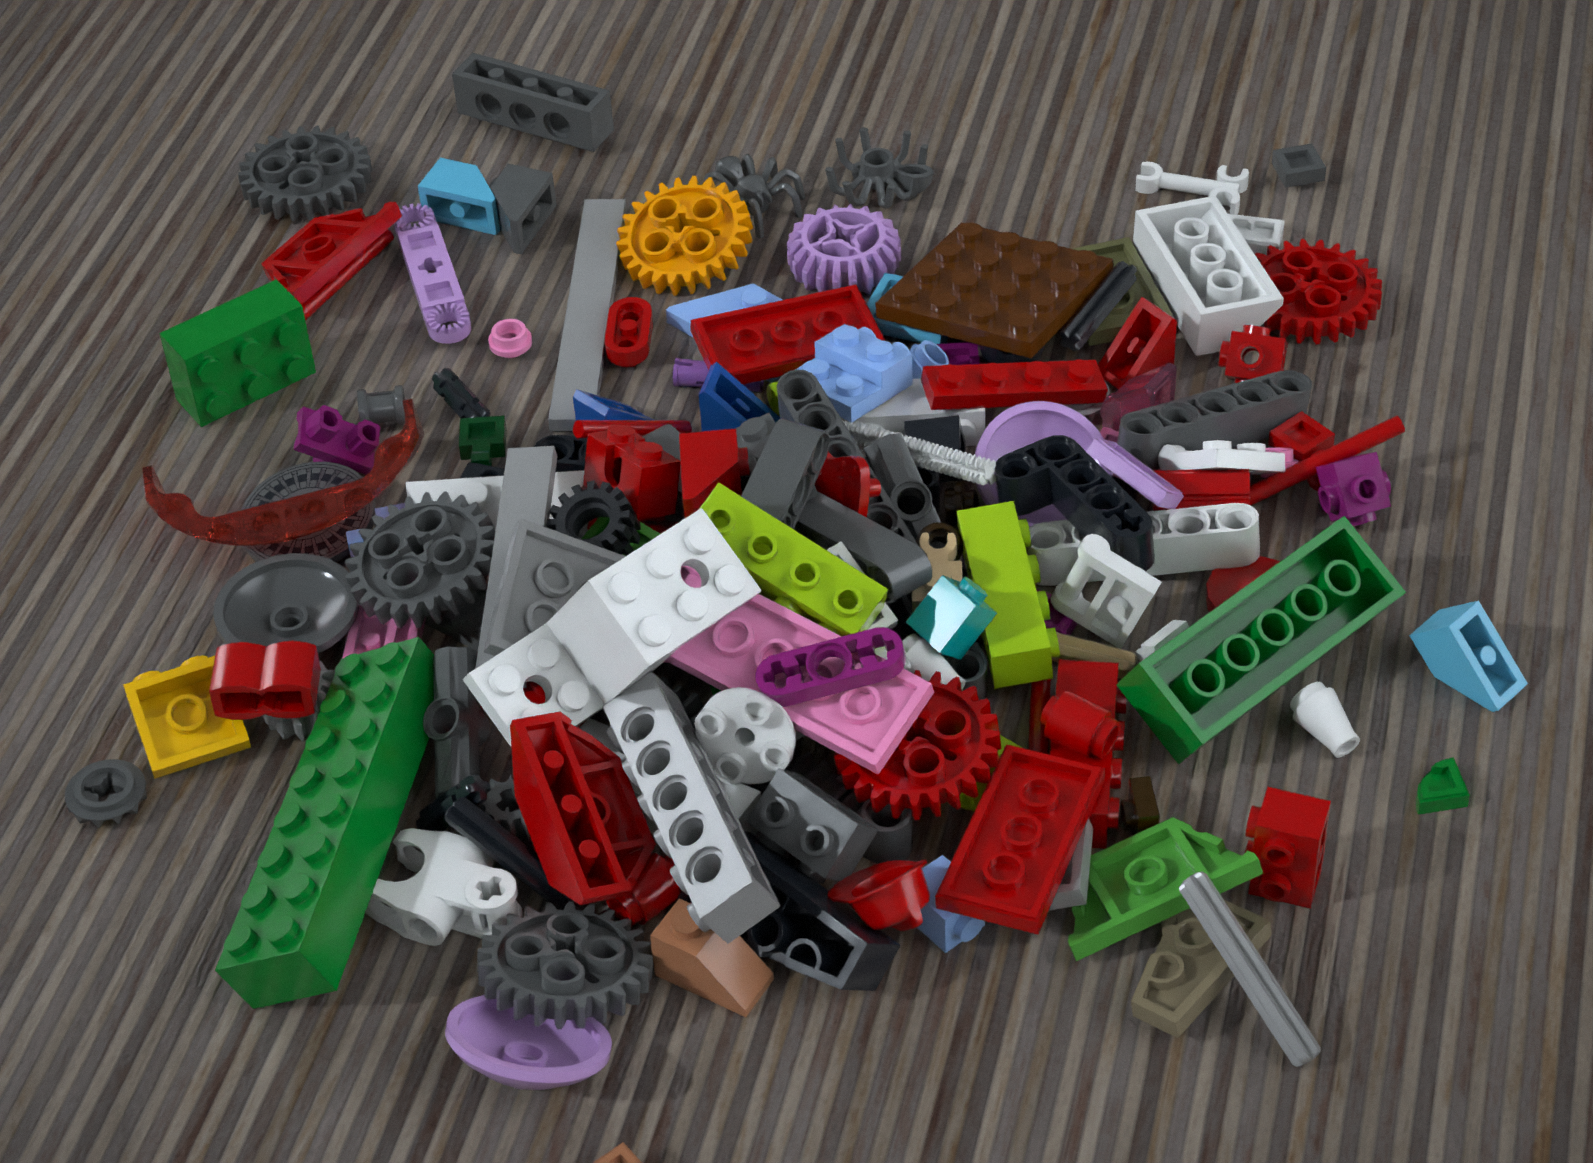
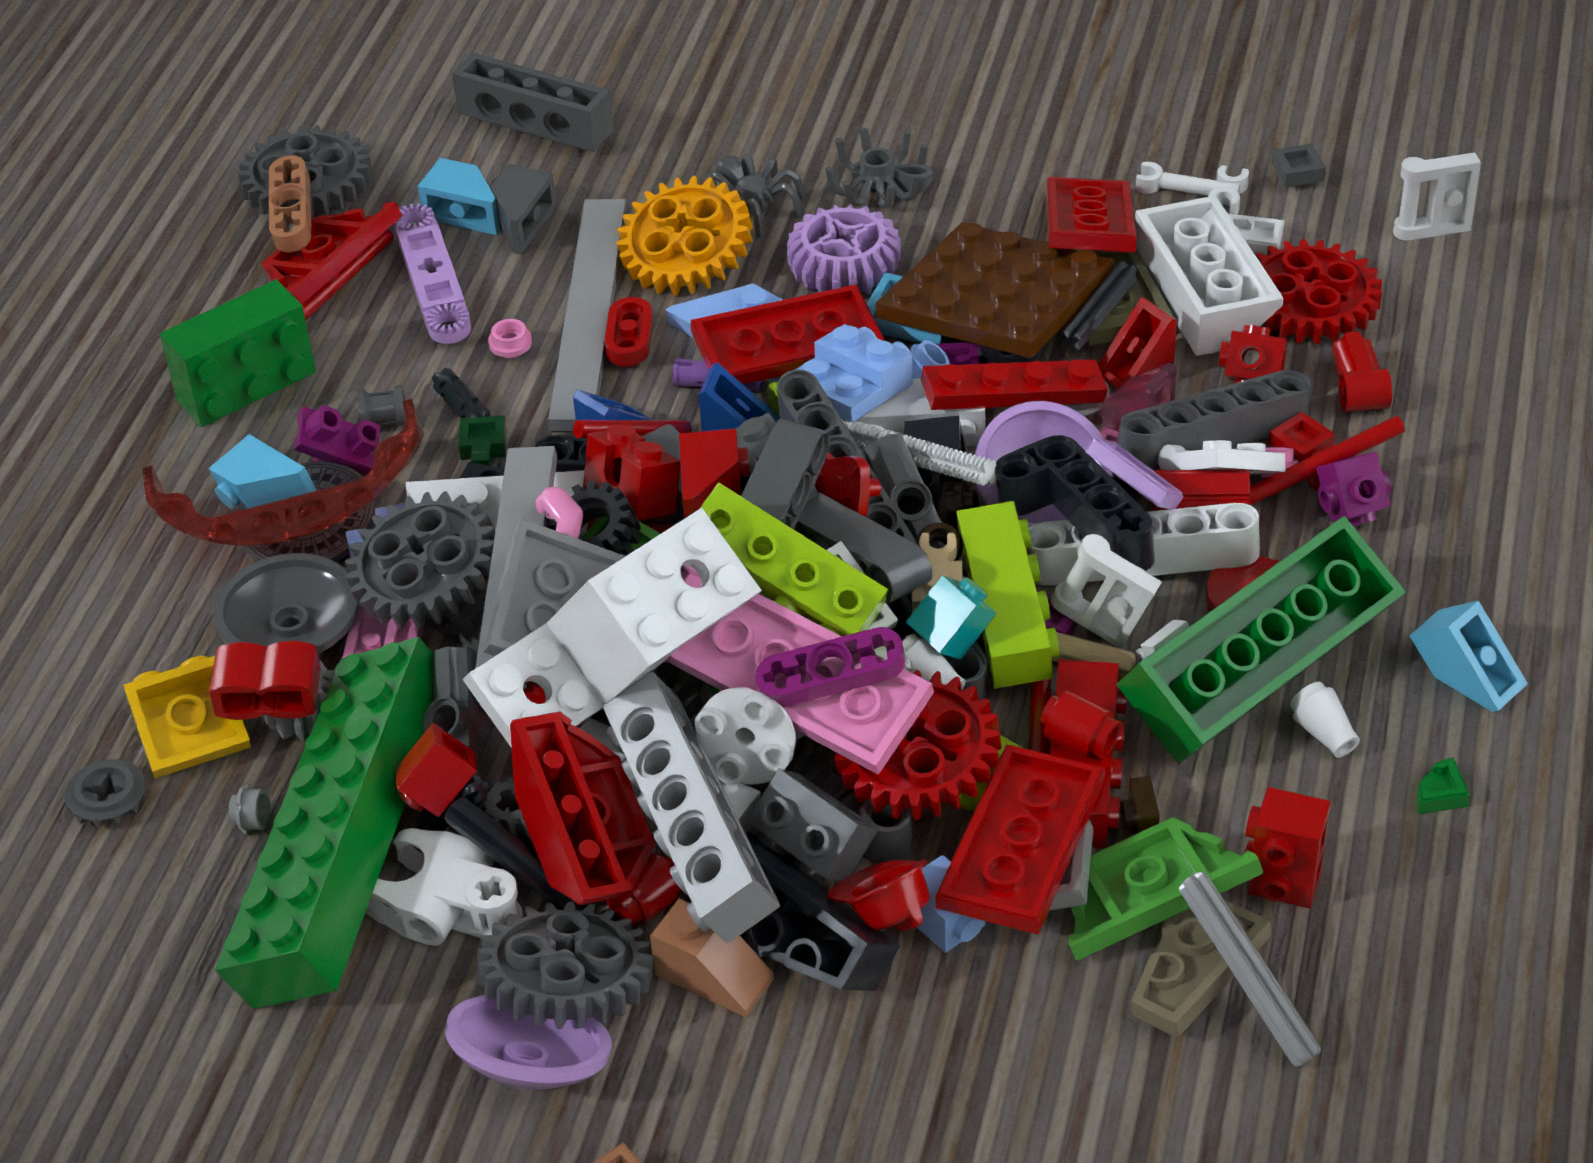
none -> medium azure slope [208,434,321,517]
none -> light grey plate [229,785,270,835]
none -> nougat beam [269,155,311,252]
none -> red brick [395,723,477,817]
none -> bright pink arm [536,487,583,539]
none -> red tile [1046,177,1137,252]
none -> red piece [1331,332,1392,412]
none -> white plate [1393,152,1481,241]

